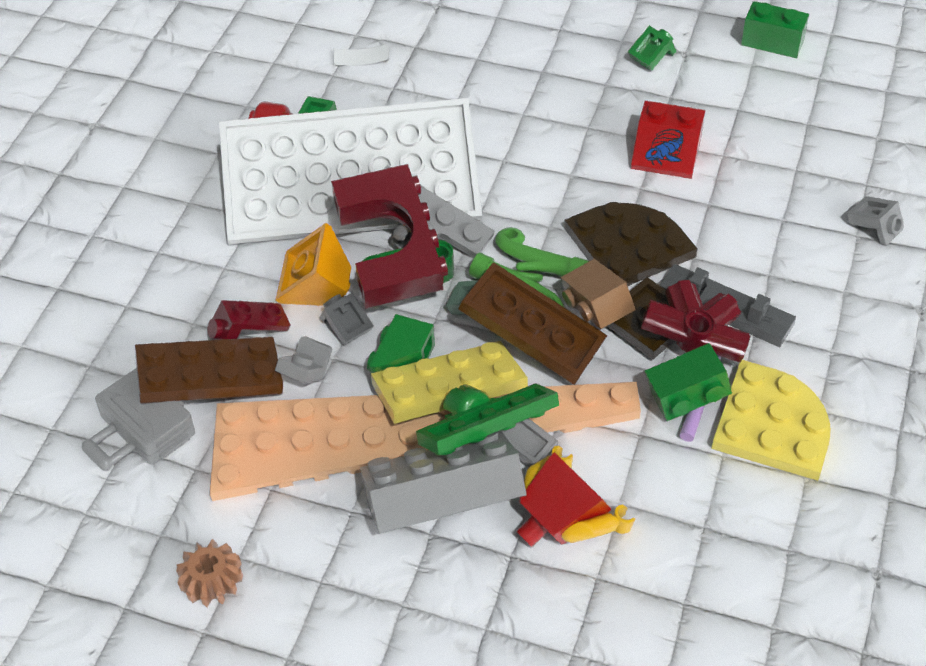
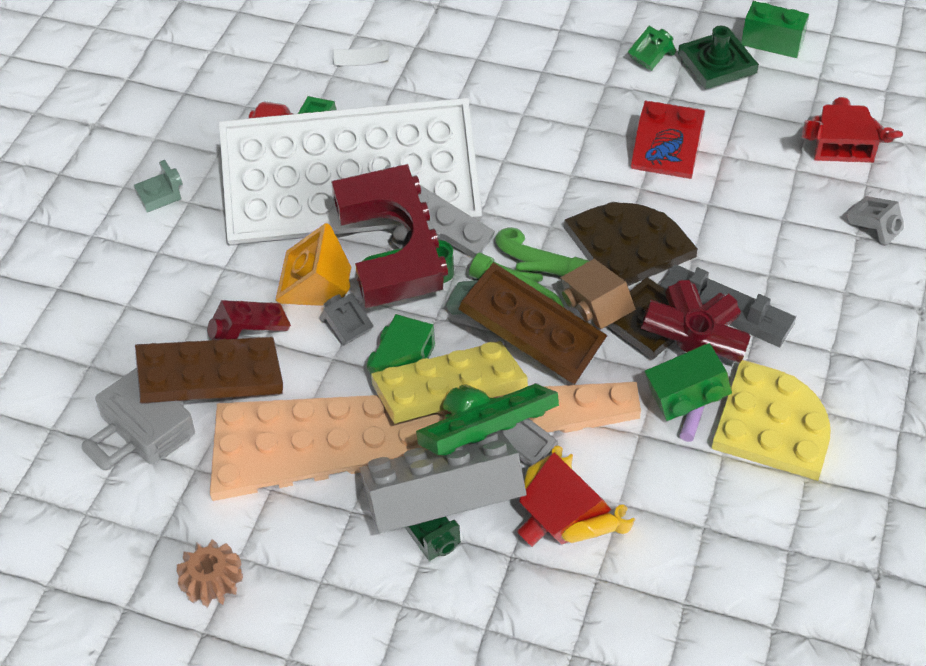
light grey bracket [275,336,332,383] -> none
none -> sand green bracket [134,160,183,213]
none -> dark green bracket [405,516,461,561]
none -> dark green plate [678,25,759,90]
none -> red torso [801,97,903,163]

